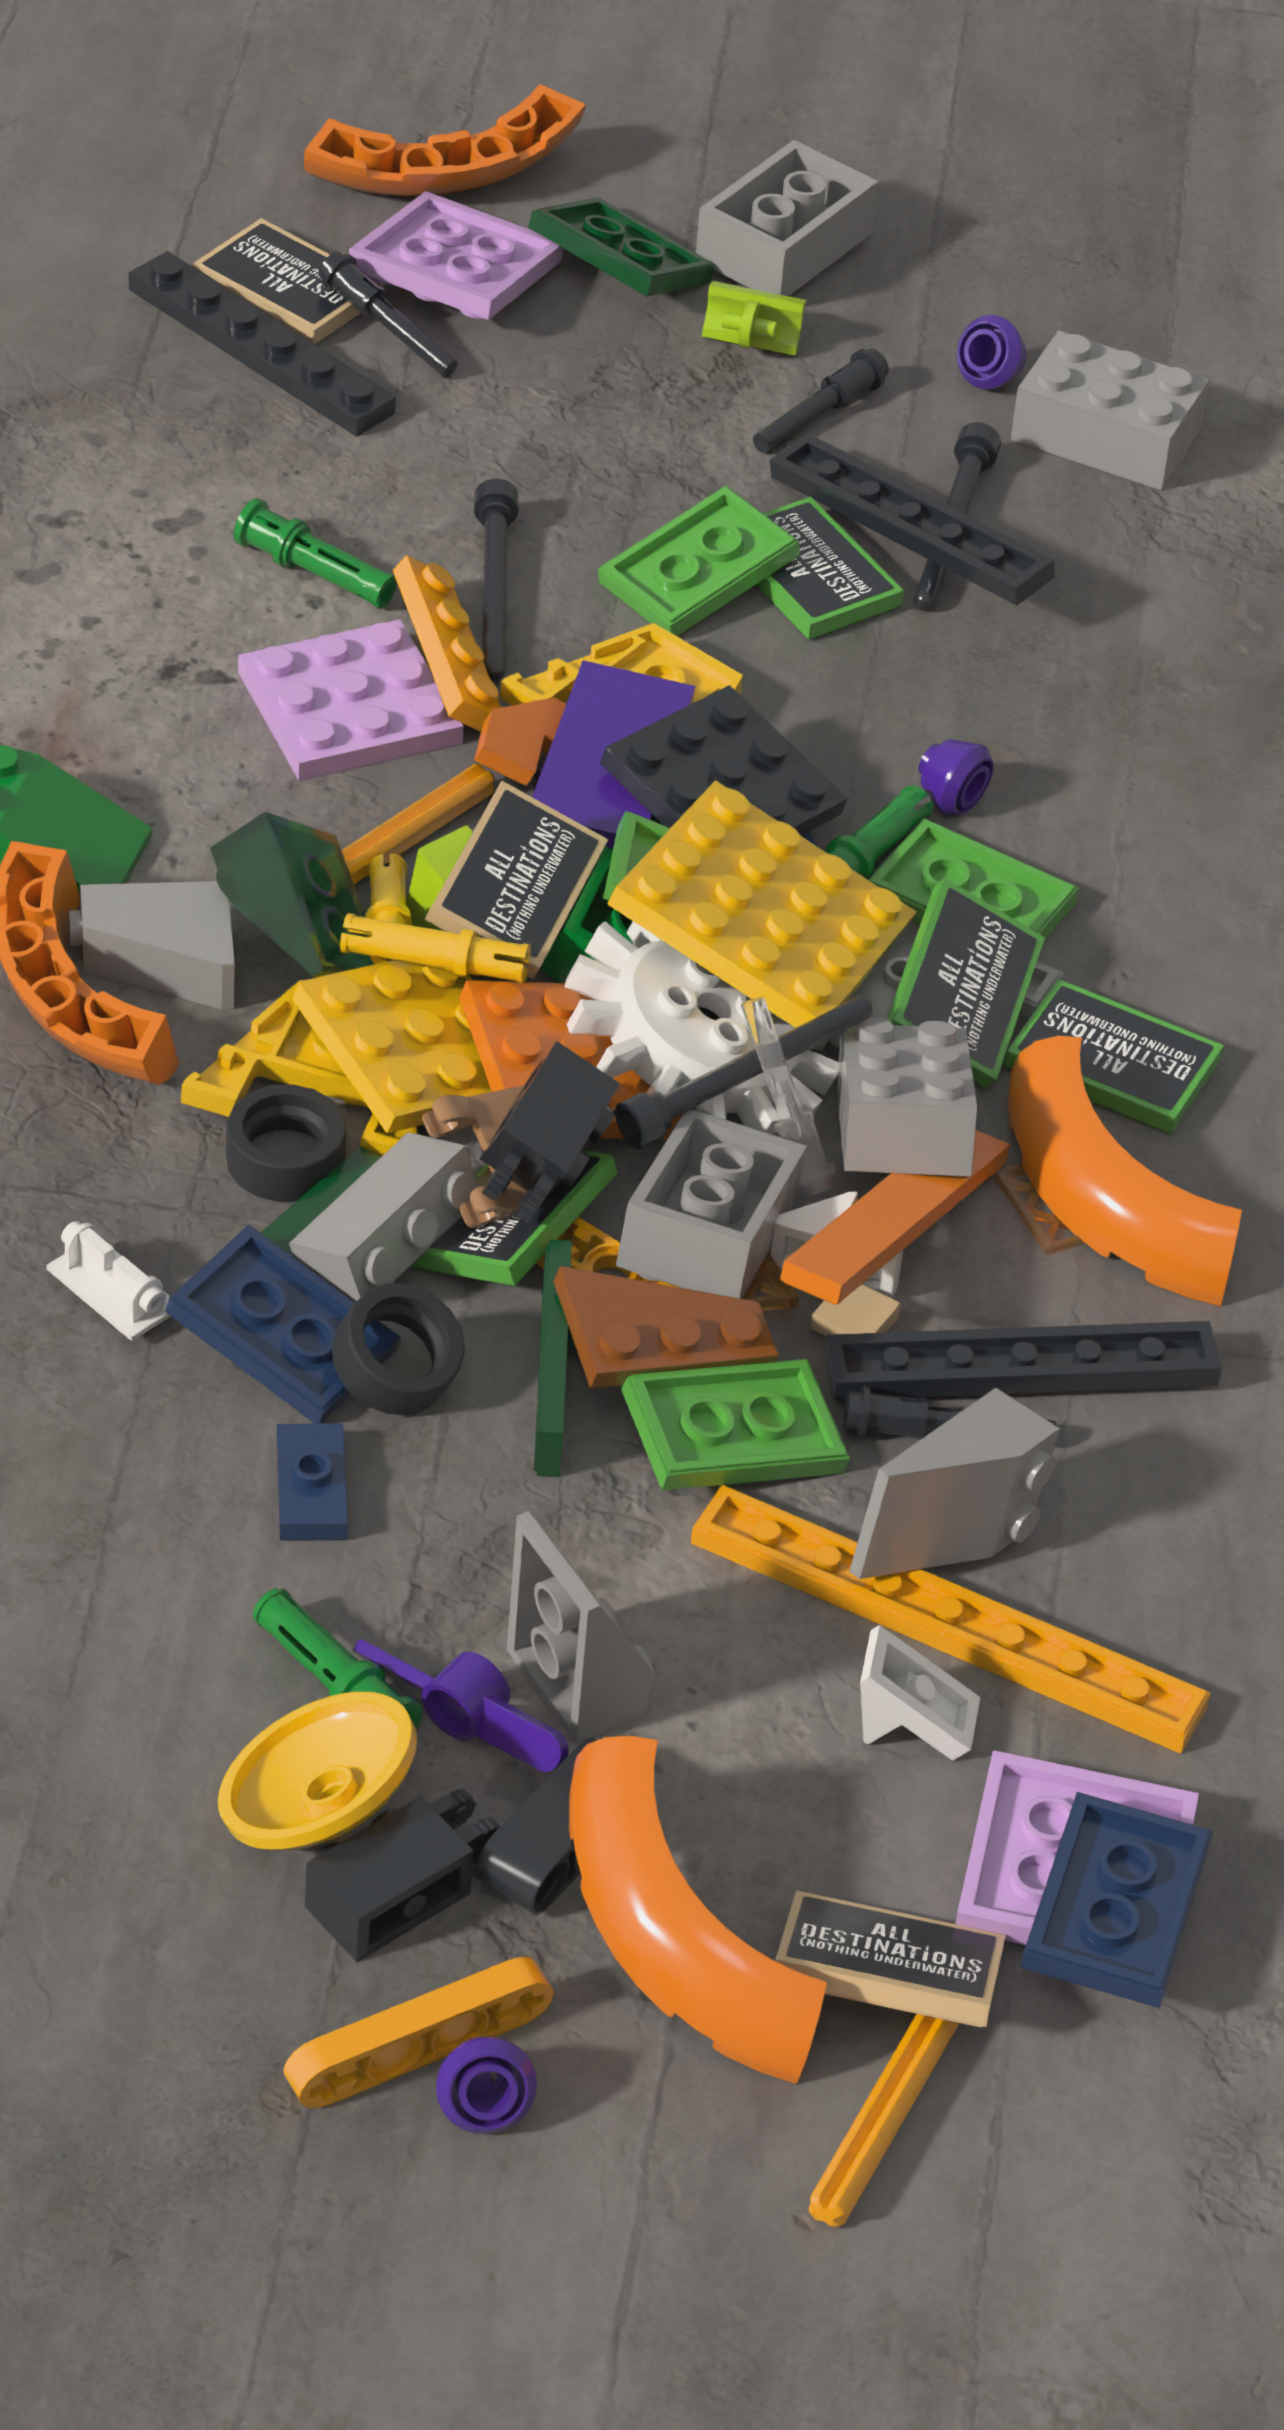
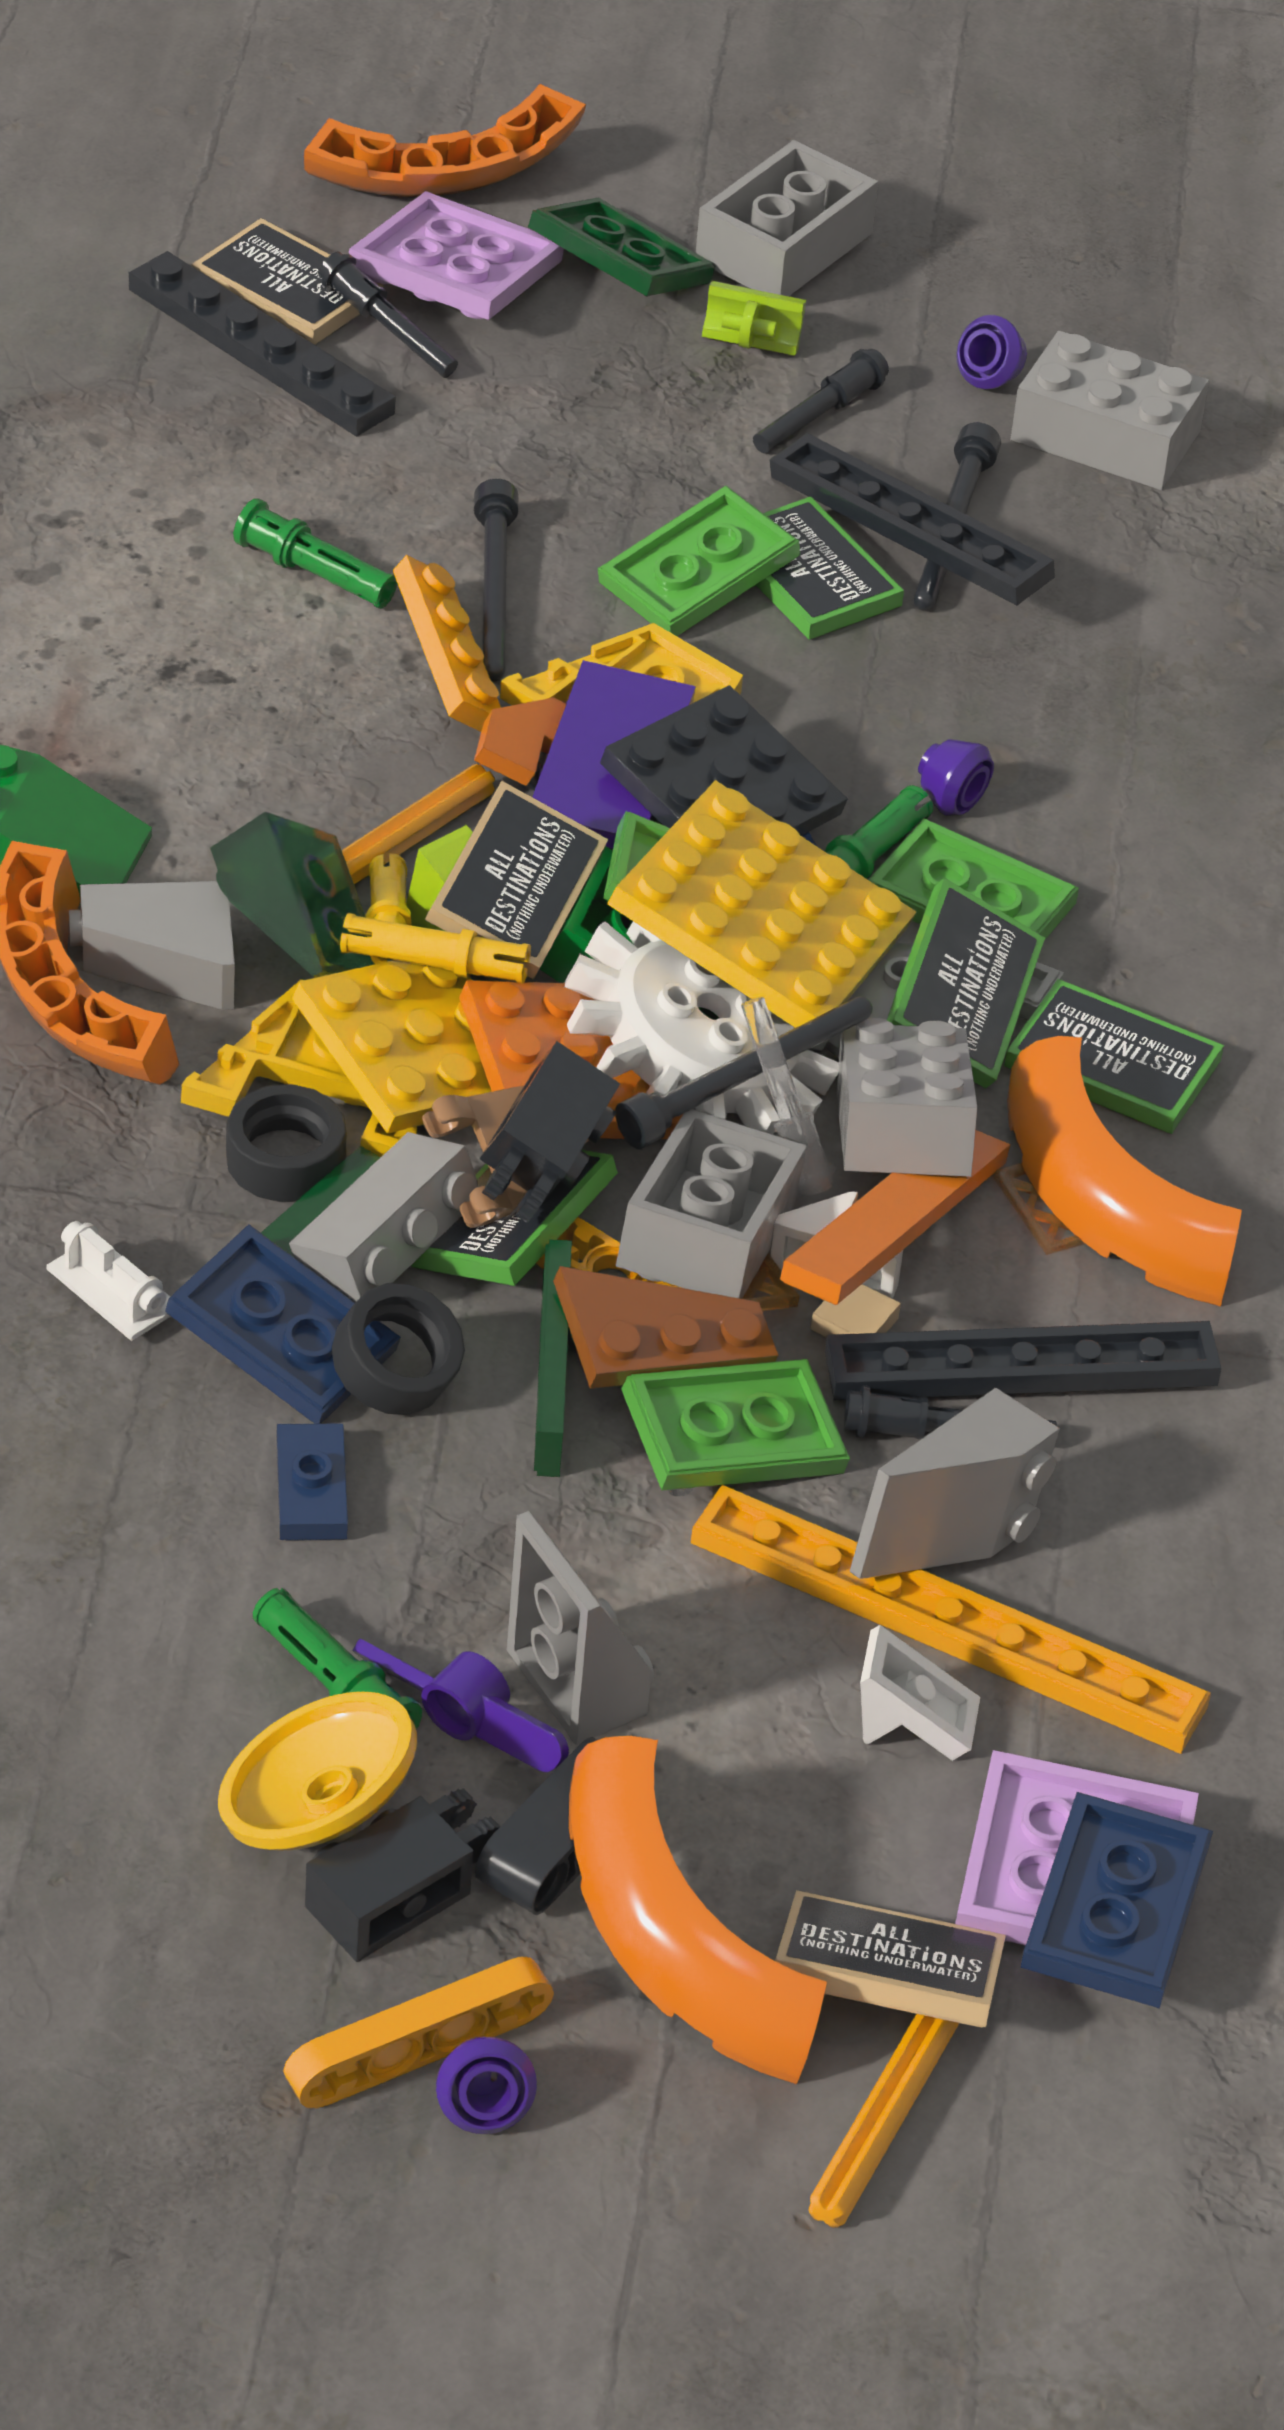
lavender plate [238,619,464,781] -> none

